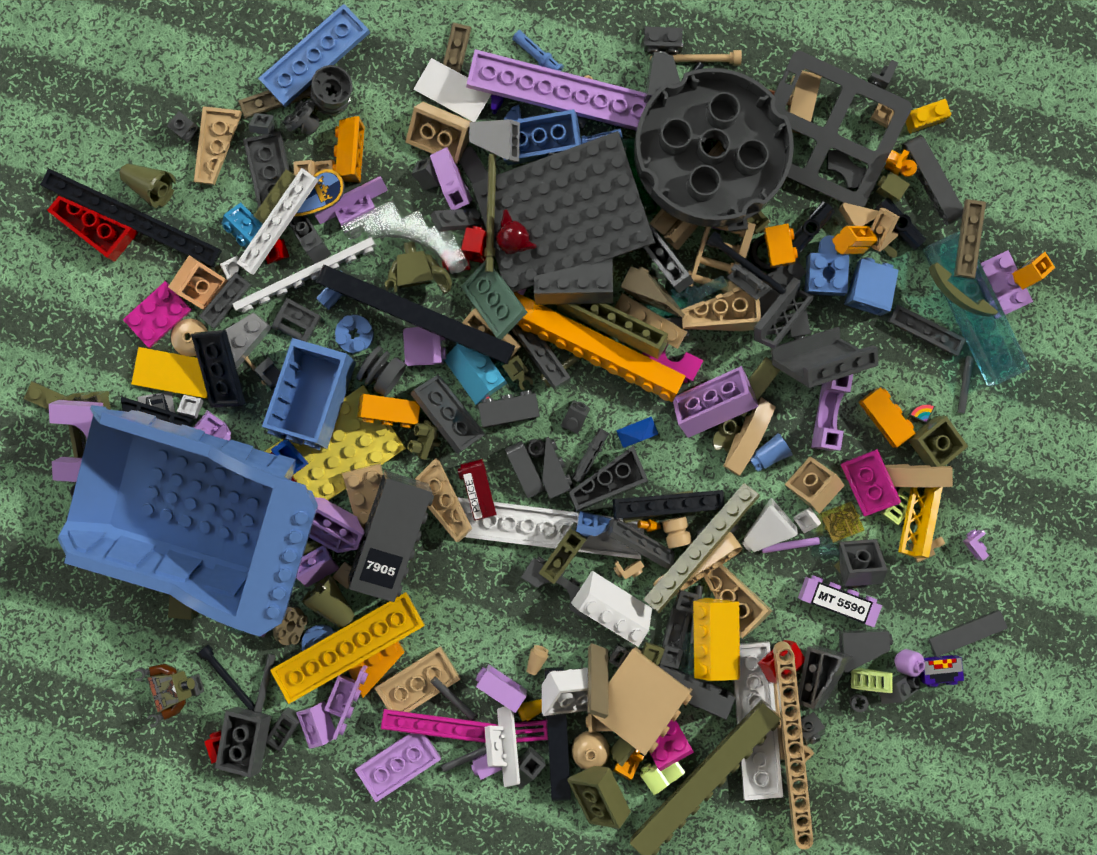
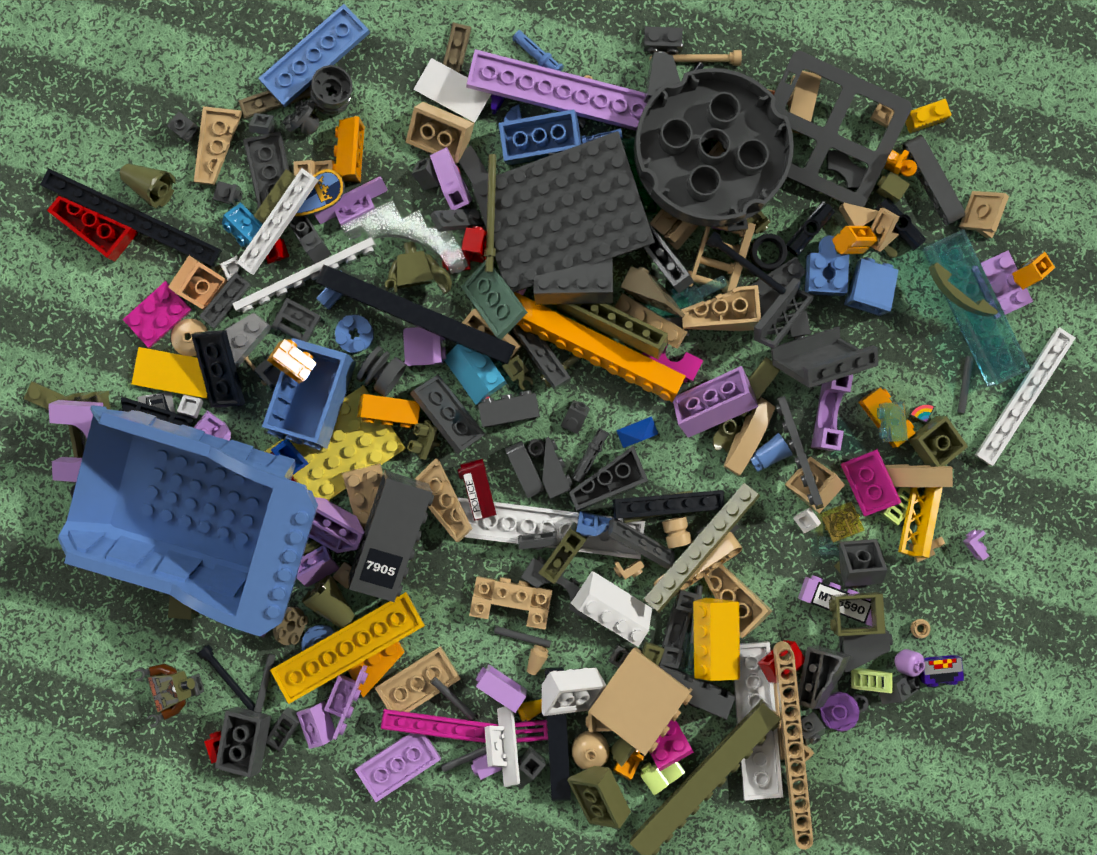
light grey slope [468,119,520,162] -> none
dark red piece [497,209,536,254] -> none
dark tan tile [587,643,608,719] -> none
light orange bar [637,519,661,532] -> none
dark grey hinge [727,264,770,300] -> none
white slope [742,498,798,552] -> none
lavender bar [762,537,820,553] -> none
light orange brick [764,223,798,268] -> none
dark grey bracket [868,60,899,90] -> none
dark grey plate [888,304,966,357] -> none
dark grey tile [928,610,1008,657] -> none
dark tan tile [954,199,986,279] -> none
none -> dark grey bracket [213,181,242,206]
none -> brick [267,339,316,383]
none -> tan bracket [469,576,552,630]
none -> dark grey bar [494,626,551,648]
none -> dark grey plate [518,531,558,550]
none -> dark grey plate [776,396,824,510]
none -> medium lavender tile [820,692,860,732]
none -> olive window [829,592,886,636]
none -> clear light blue bracket [877,402,908,442]
none -> tan plate [910,619,930,638]
none -> tan bracket [959,191,1009,238]
none -> white plate [974,327,1075,466]

